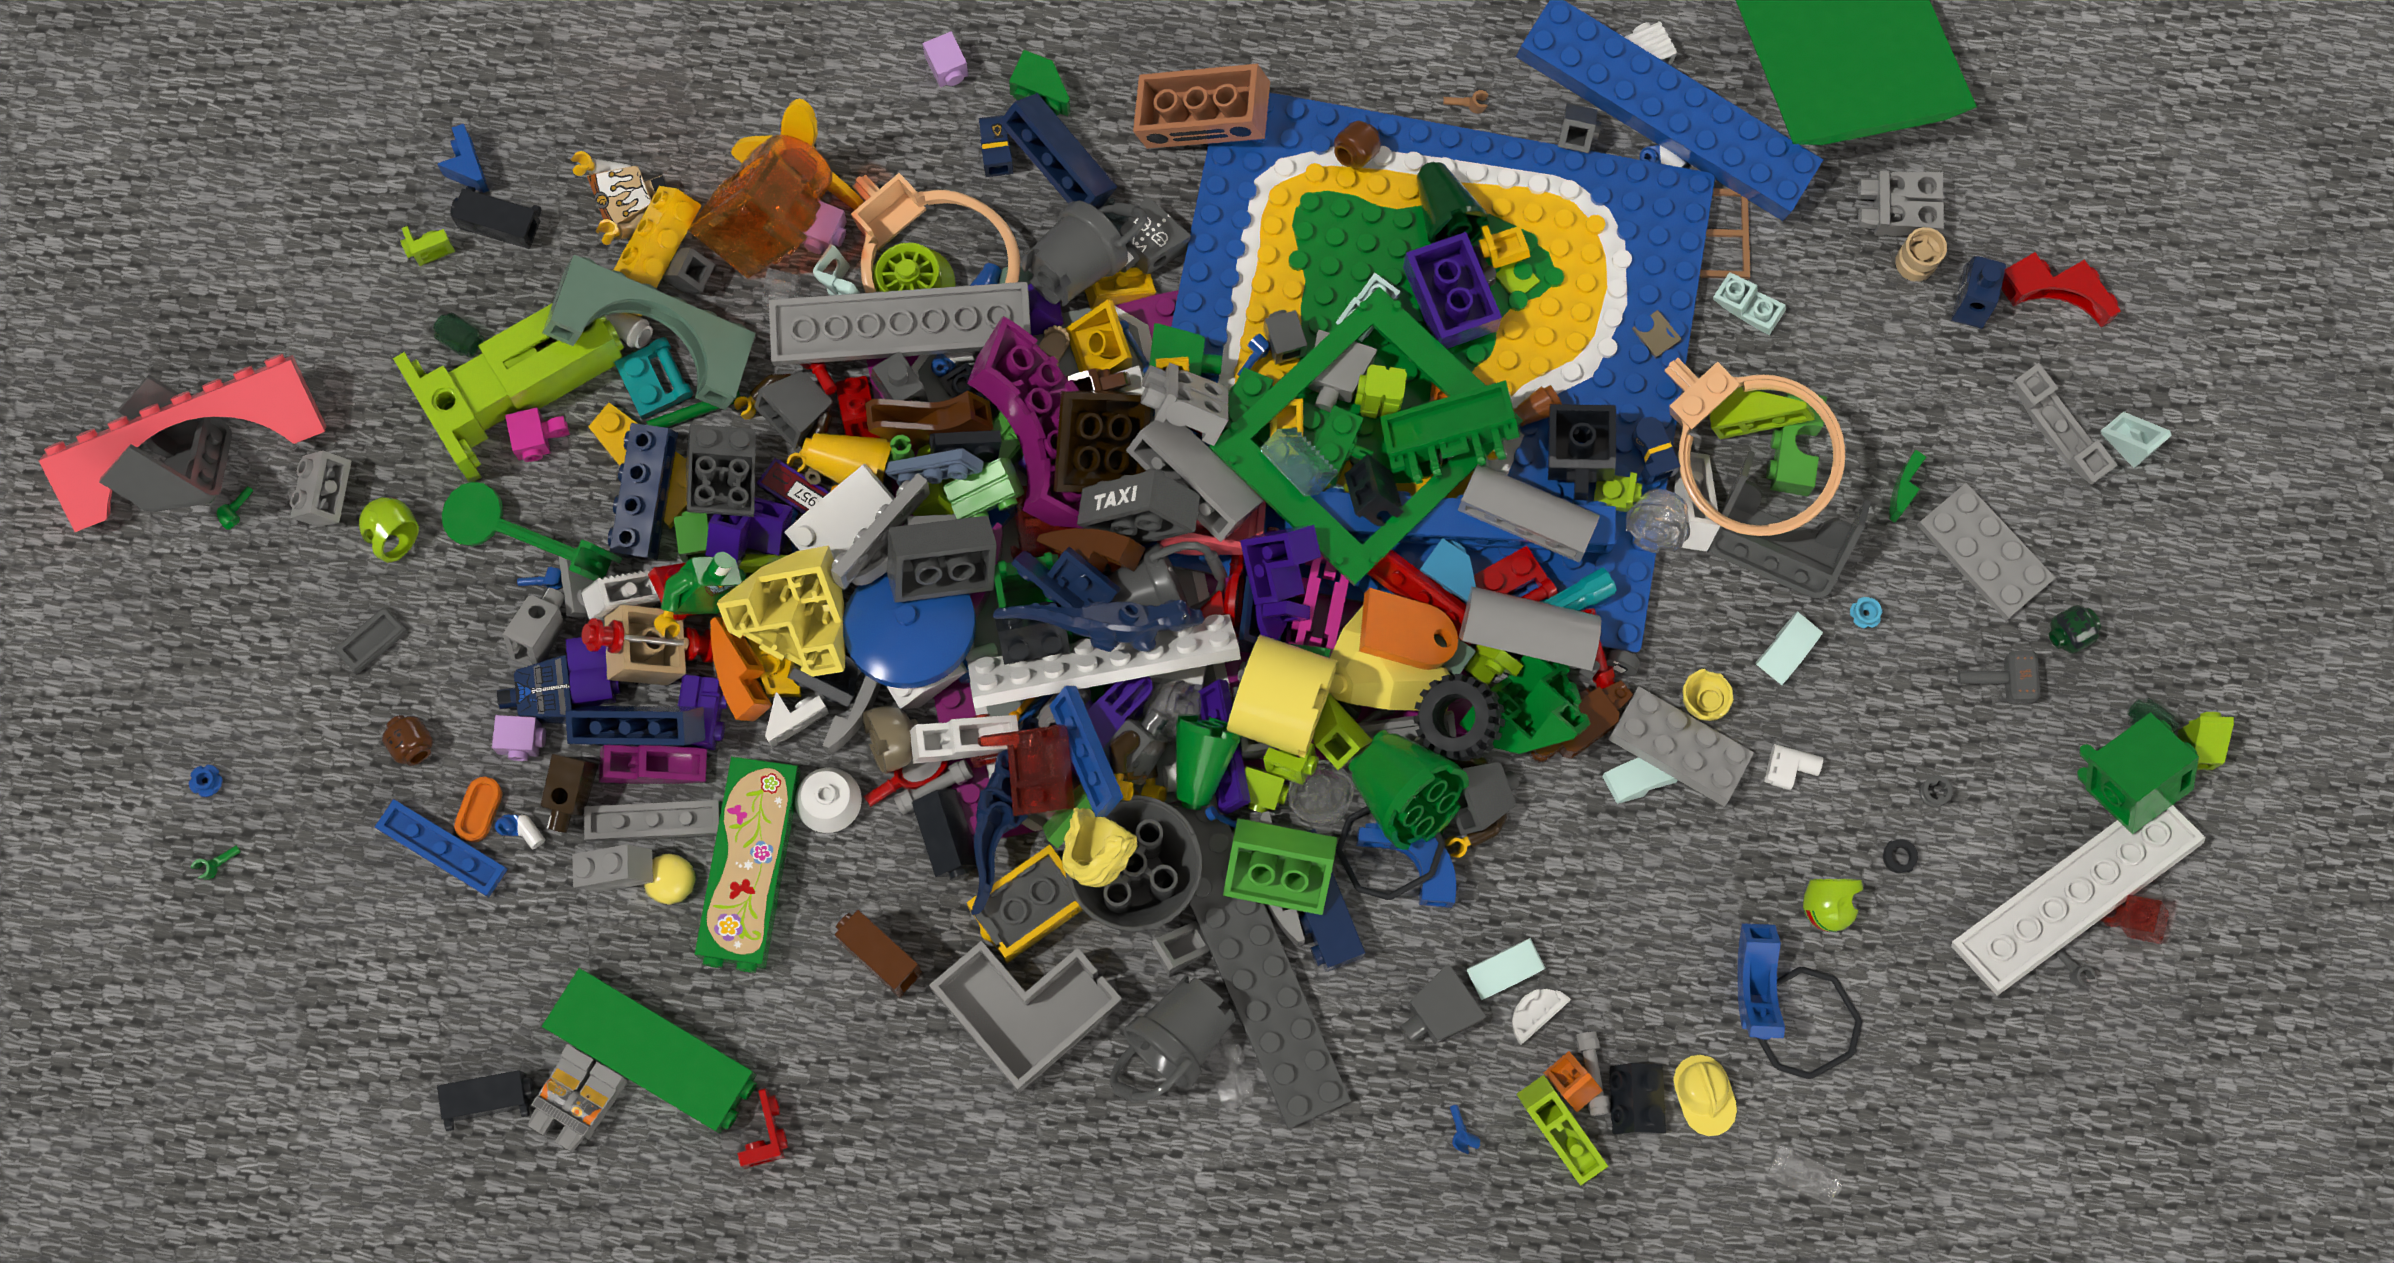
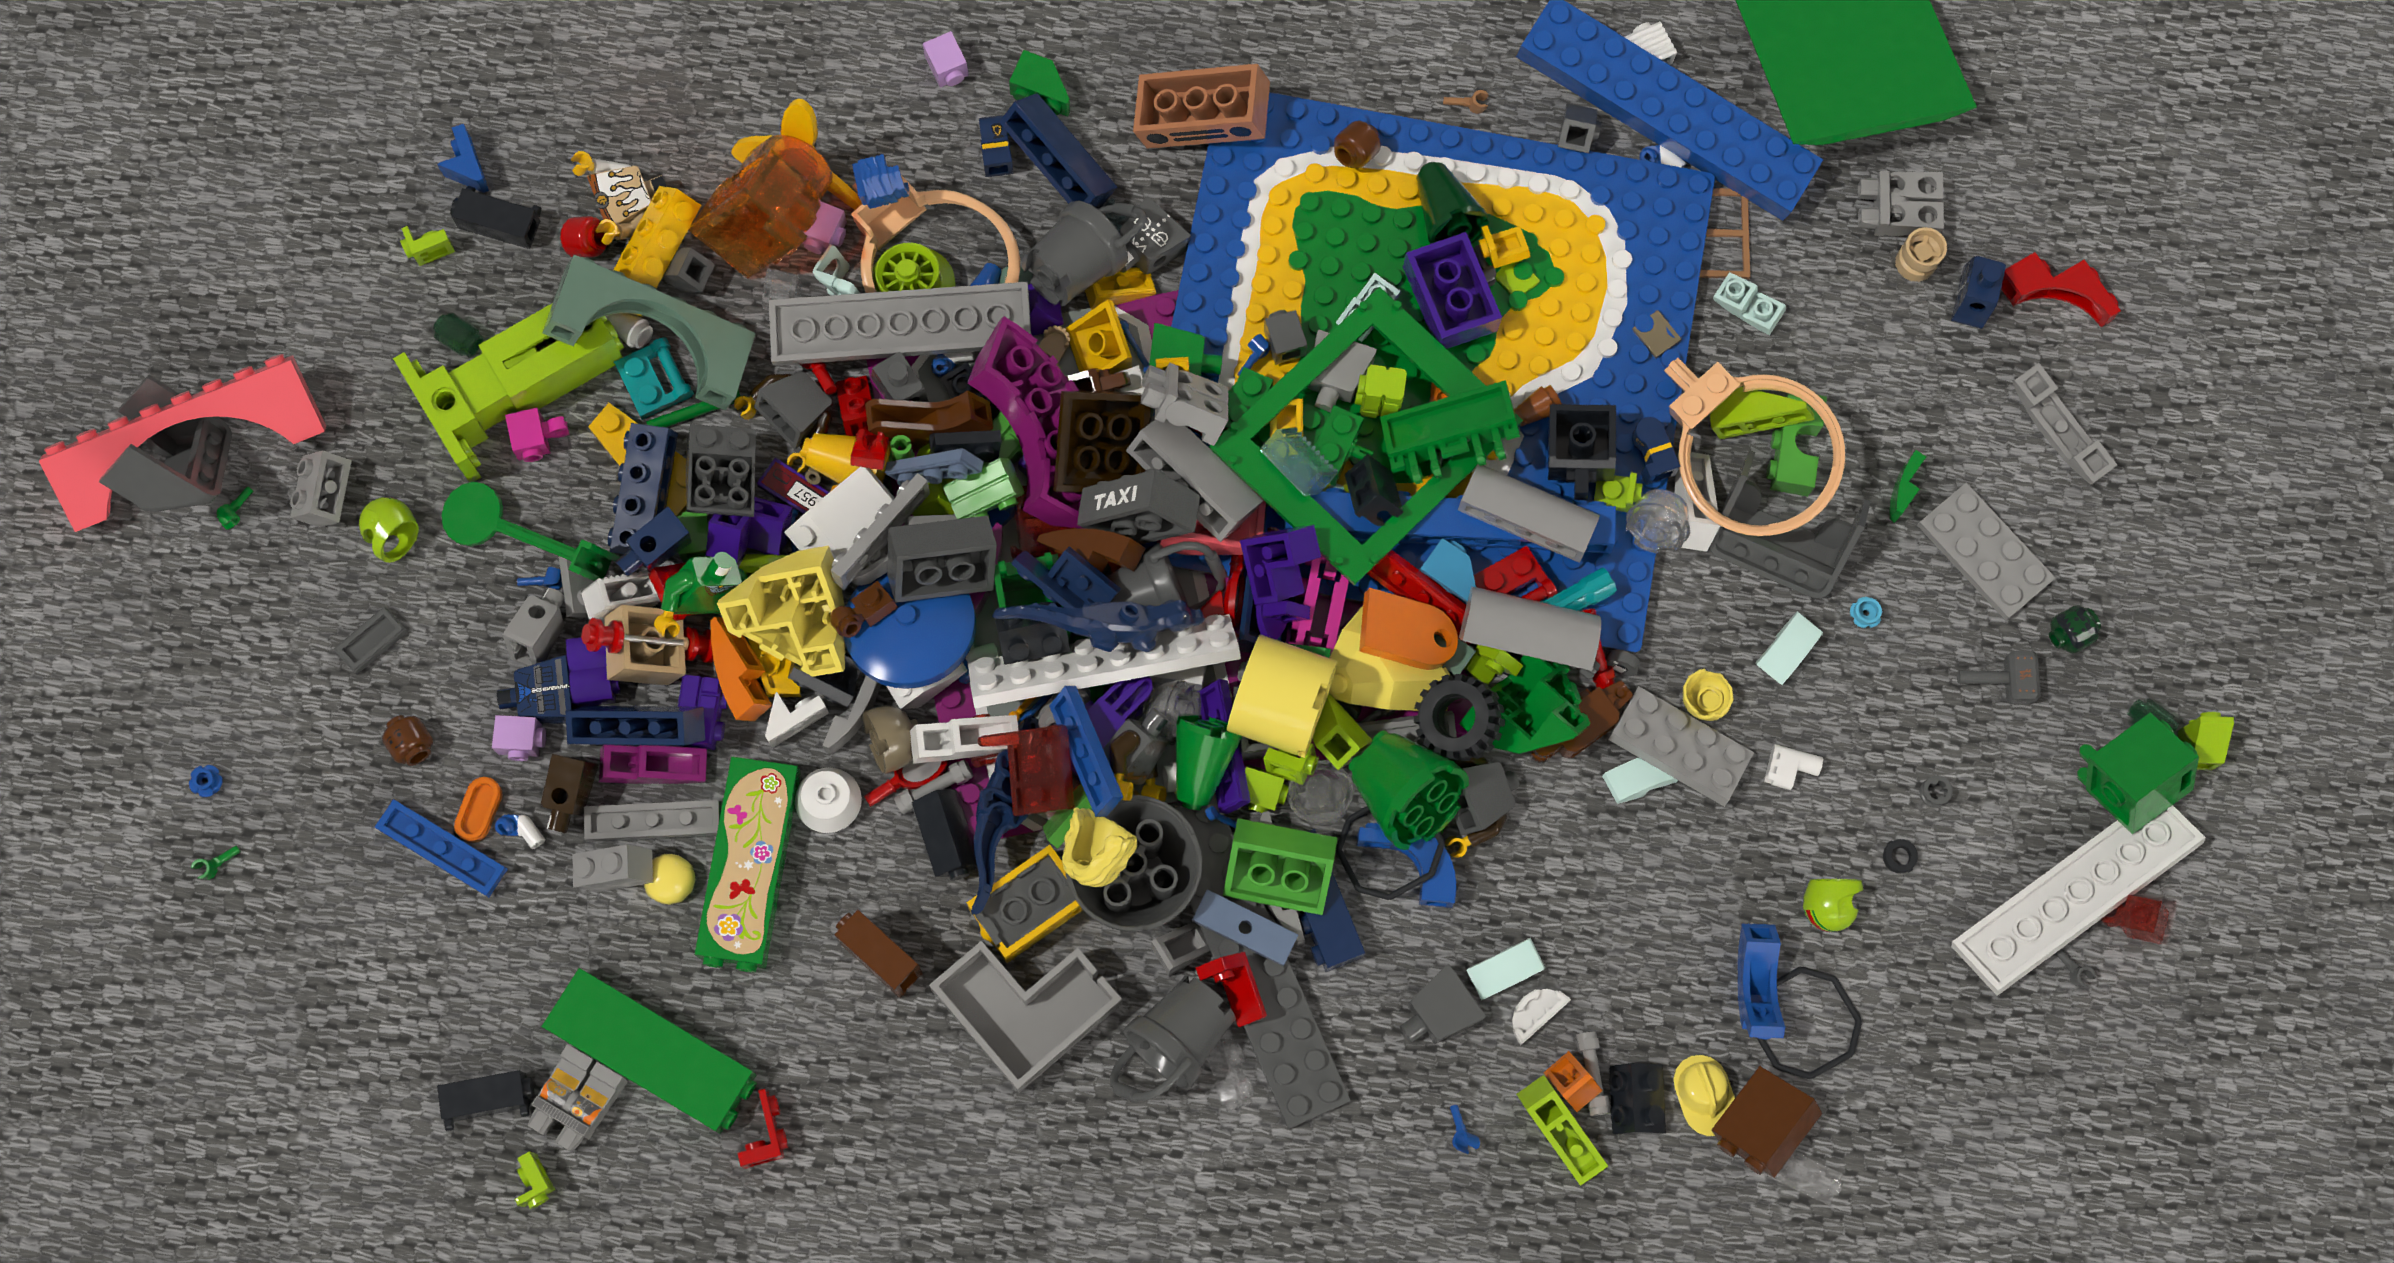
light aqua slope [2101,412,2172,468] -> none
none -> lime bracket [515,1151,555,1209]
none -> red head [560,216,607,258]
none -> dark blue torso [615,507,692,577]
none -> reddish brown plate [831,580,898,638]
none -> red tile [850,429,889,470]
none -> blue hair [852,154,910,209]
none -> sand blue tile [1192,889,1298,966]
none -> red bracket [1196,952,1267,1027]
none -> reddish brown brick [1712,1066,1822,1178]

